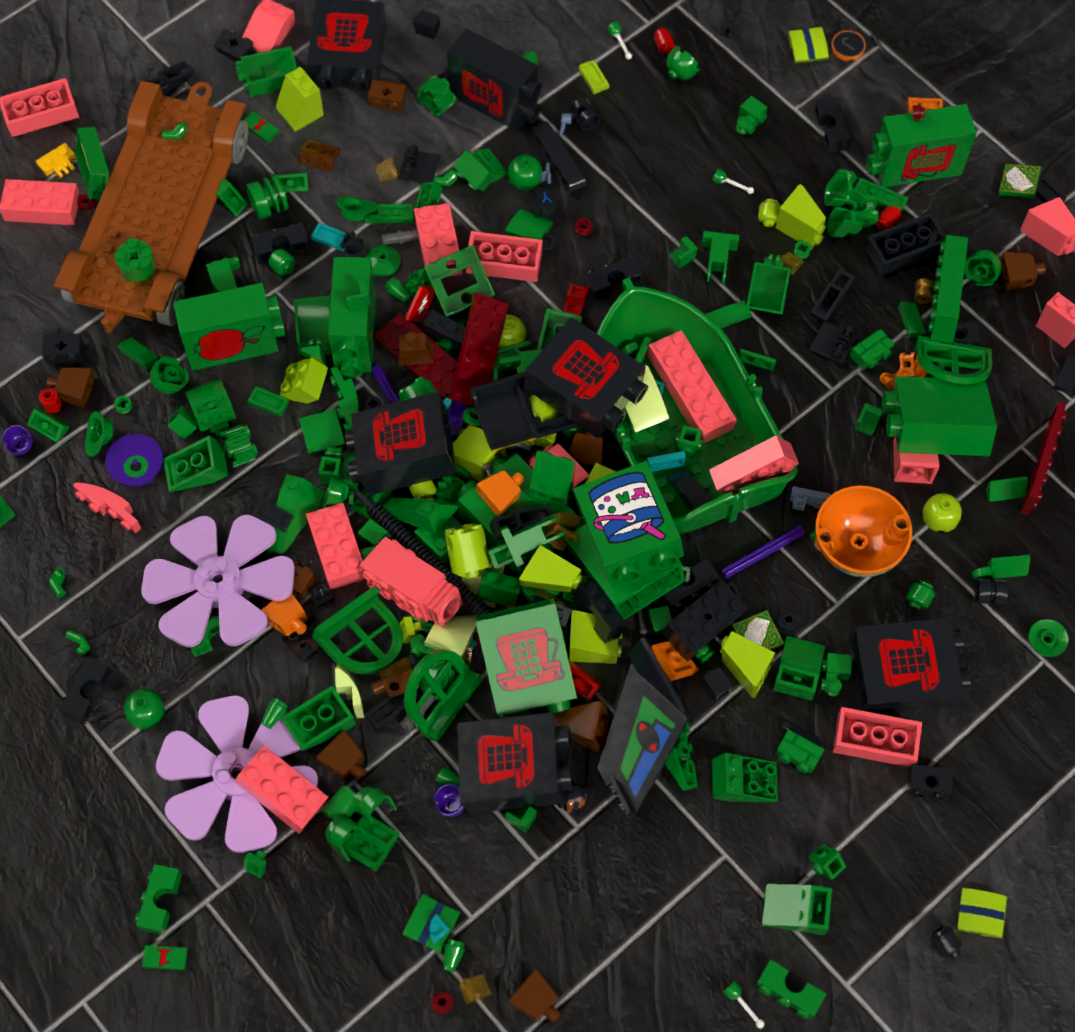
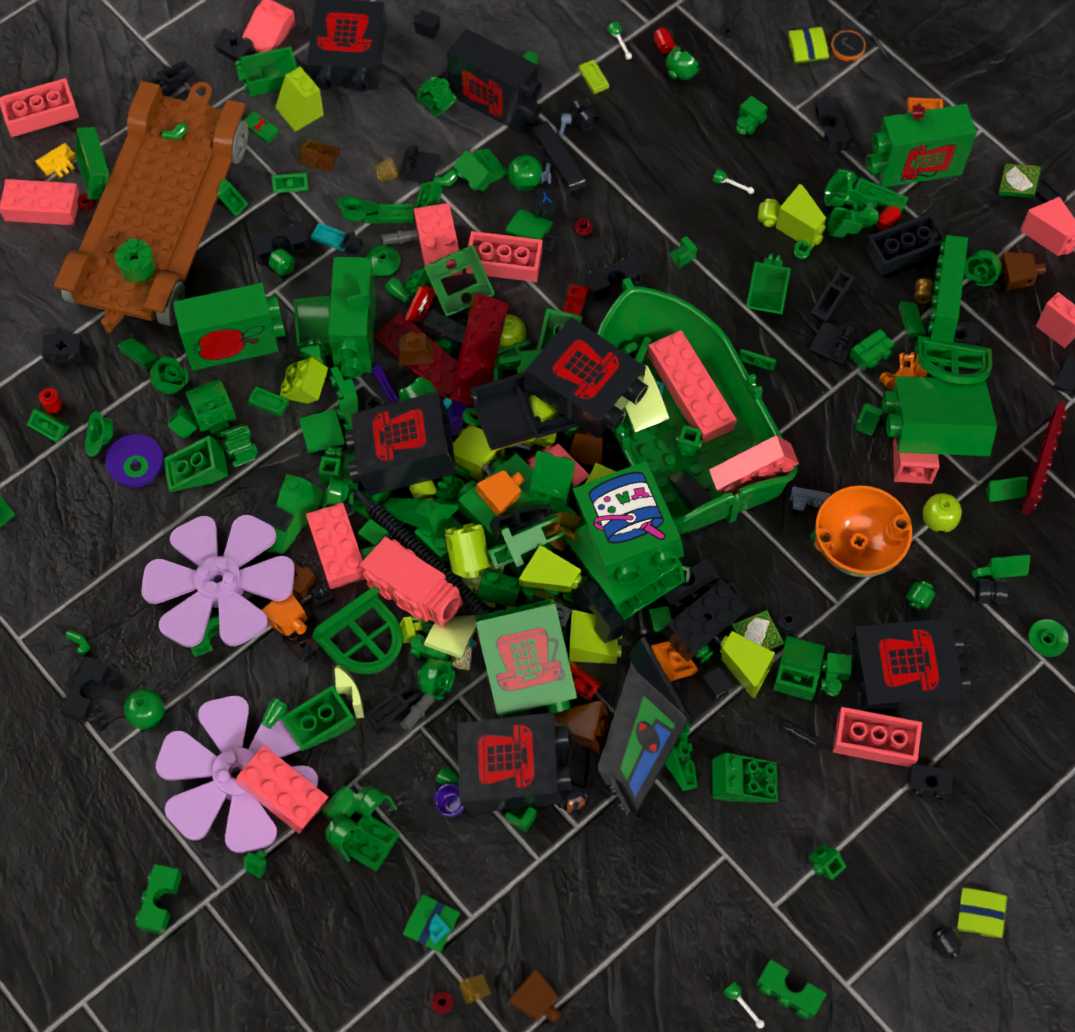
dark purple hair [2,425,33,456] -> none
reddish brown torso [47,368,95,408] -> none
green arm [49,568,66,598] -> none
coral slope [73,483,141,534] -> none
green bush [114,395,132,414] -> none
green tile [142,946,188,971] -> none
green piece [206,257,240,293] -> none
green wheel [246,174,289,220] -> none
reddish brown torso [316,730,367,780] -> none
reddish brown brick [368,79,407,112] -> none
reddish brown torso [371,656,420,698] -> none
green window [404,649,483,742] -> none
green cone [442,939,465,972] -> none
teal tile [647,451,686,472] -> none
green piece [701,231,739,284] -> none
green tile [706,300,752,328] -> none
dark purple axle [721,525,805,578] -> none
slope [762,884,832,935] -> none
green brick [776,730,825,774] -> none
clear yellow slope [780,252,804,274] -> none

